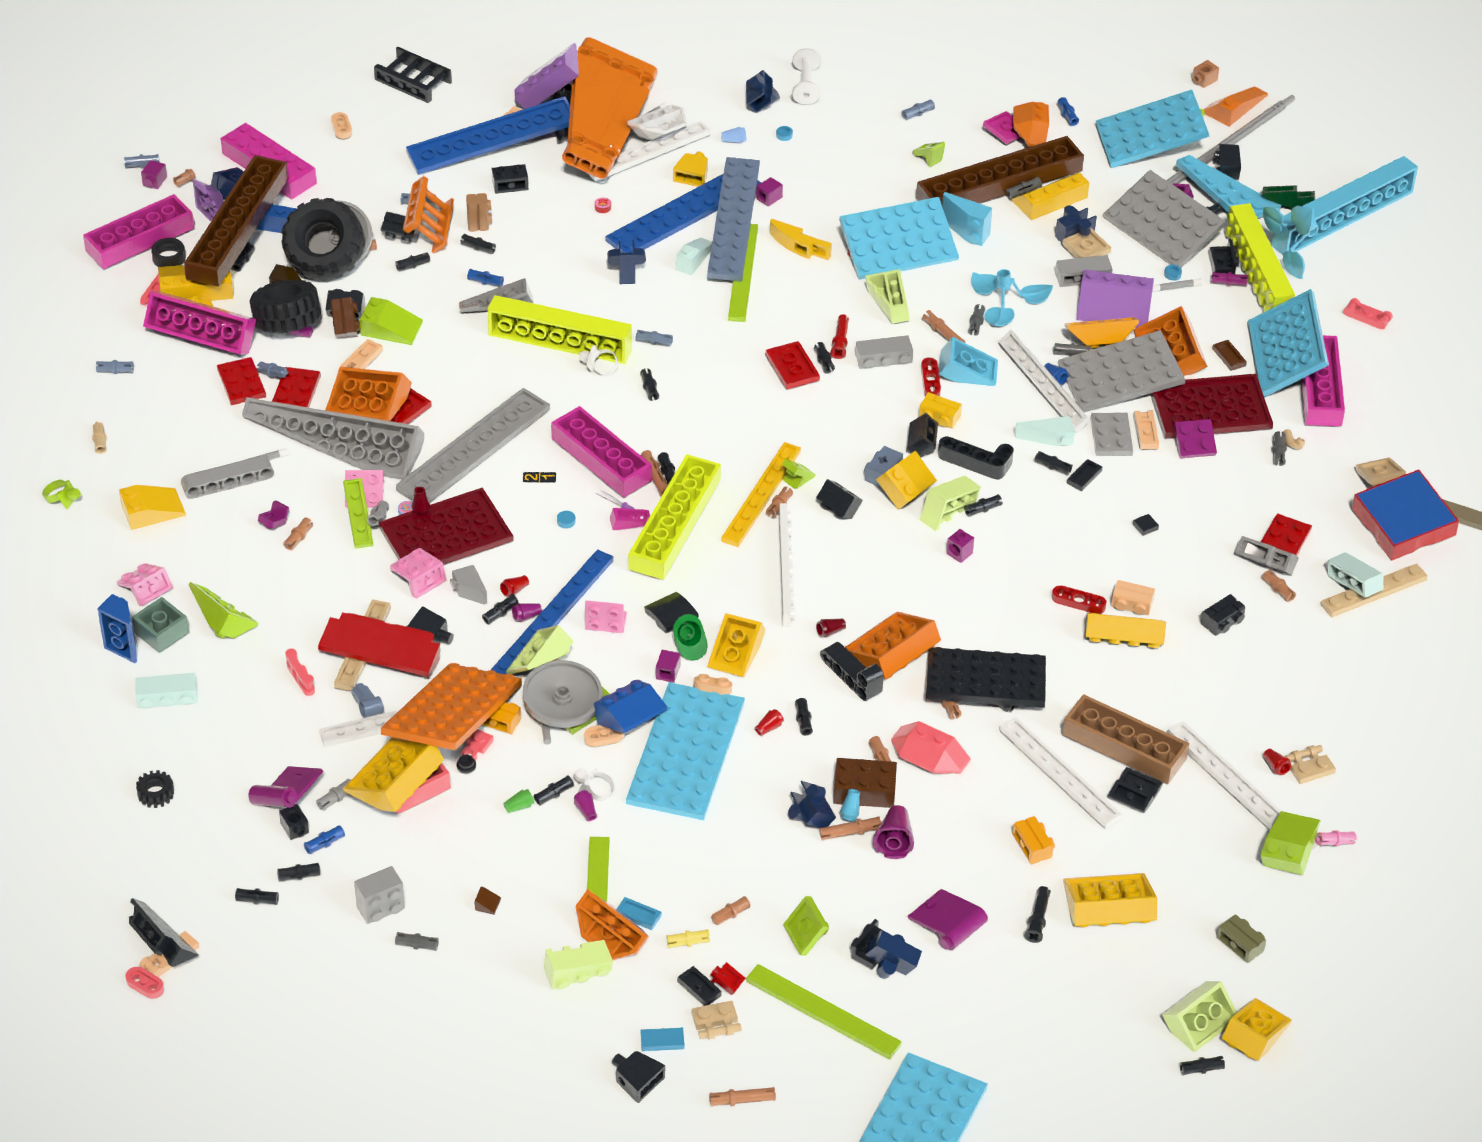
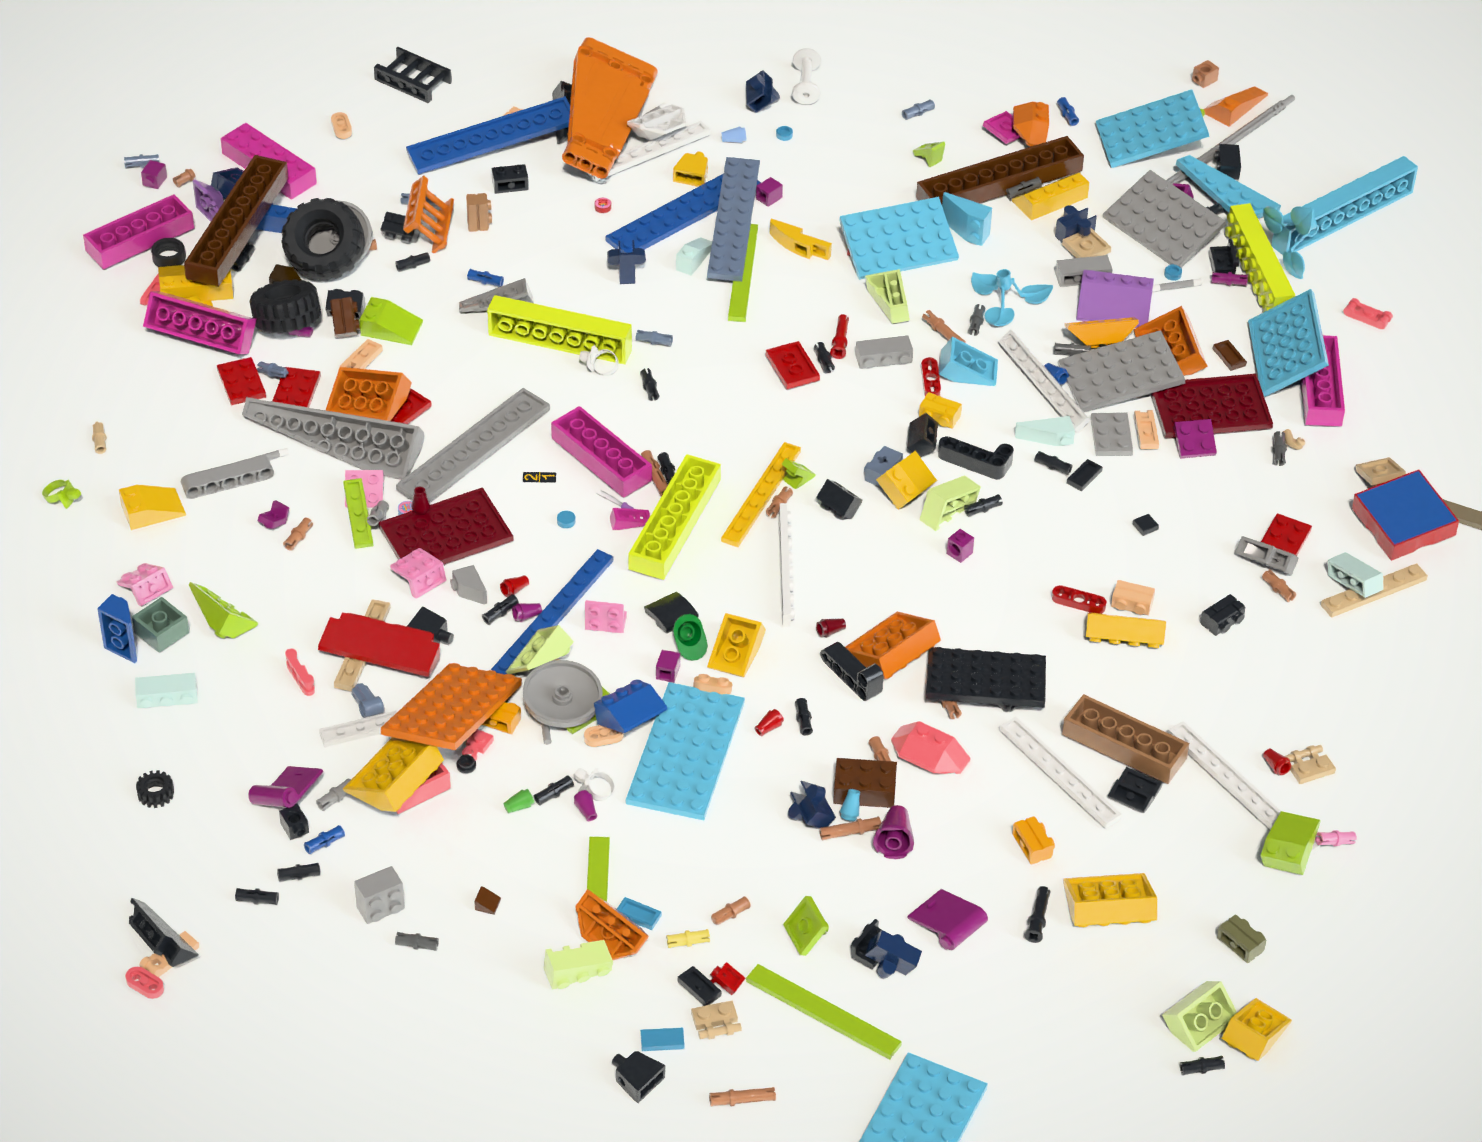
sand blue pin [96,359,134,374] -> none
black pin [460,233,496,254] -> none
medium lavender slope [514,42,579,109] -> none
dark green slope [1262,185,1316,208] -> none

